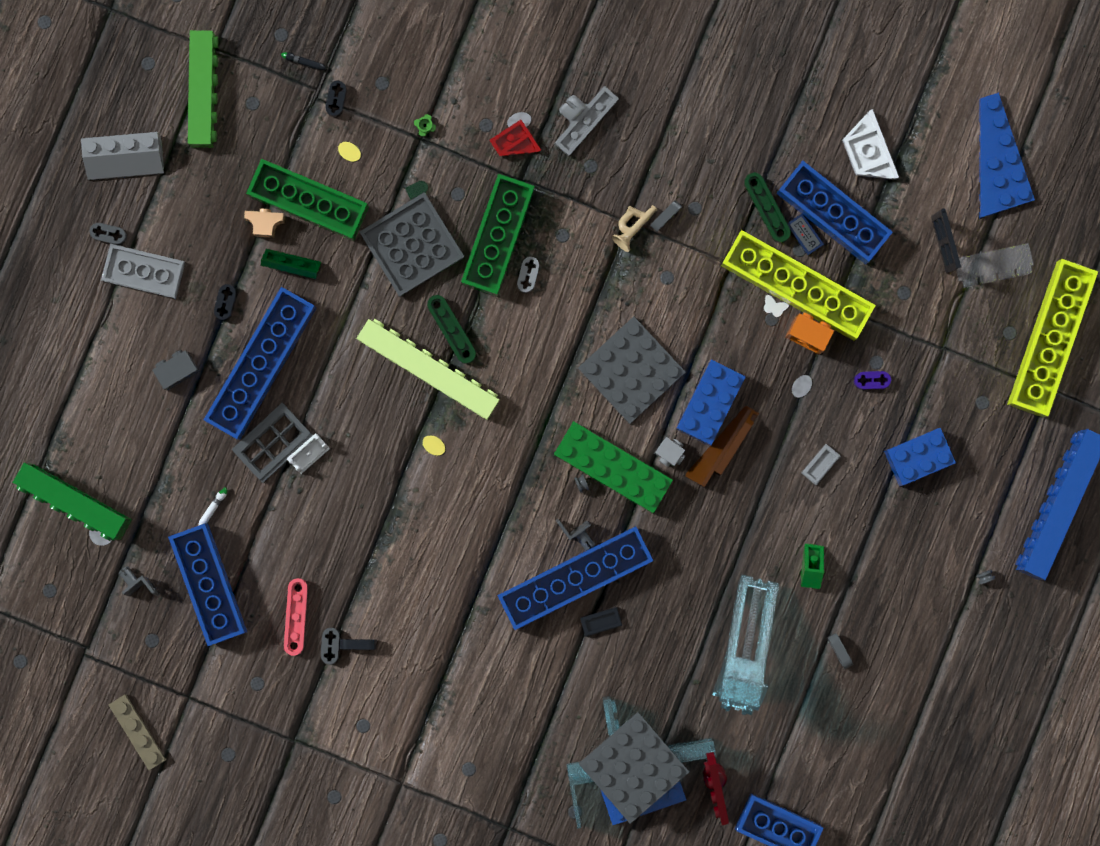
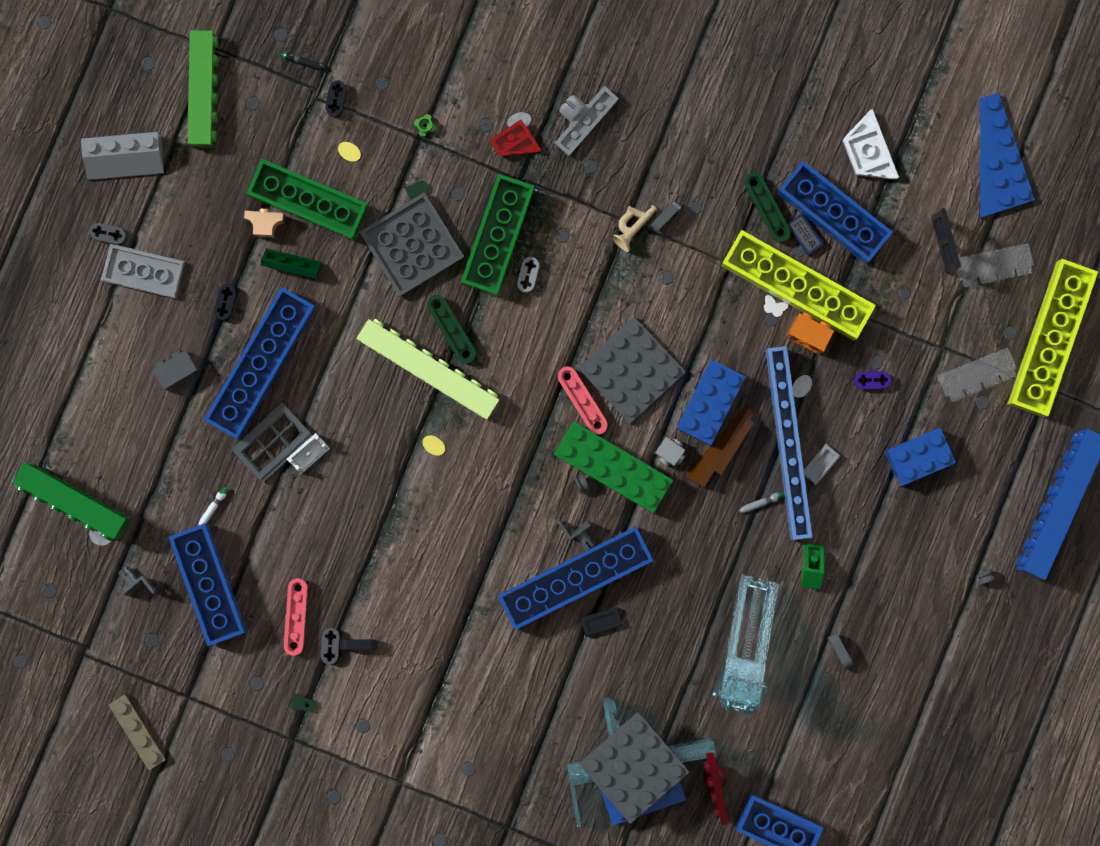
none -> clear green piece [290,693,316,712]
none -> coral plate [558,367,607,435]
none -> light grey piece [740,492,784,513]
none -> medium blue brick [765,346,812,540]
none -> clear windscreen [937,347,1017,402]

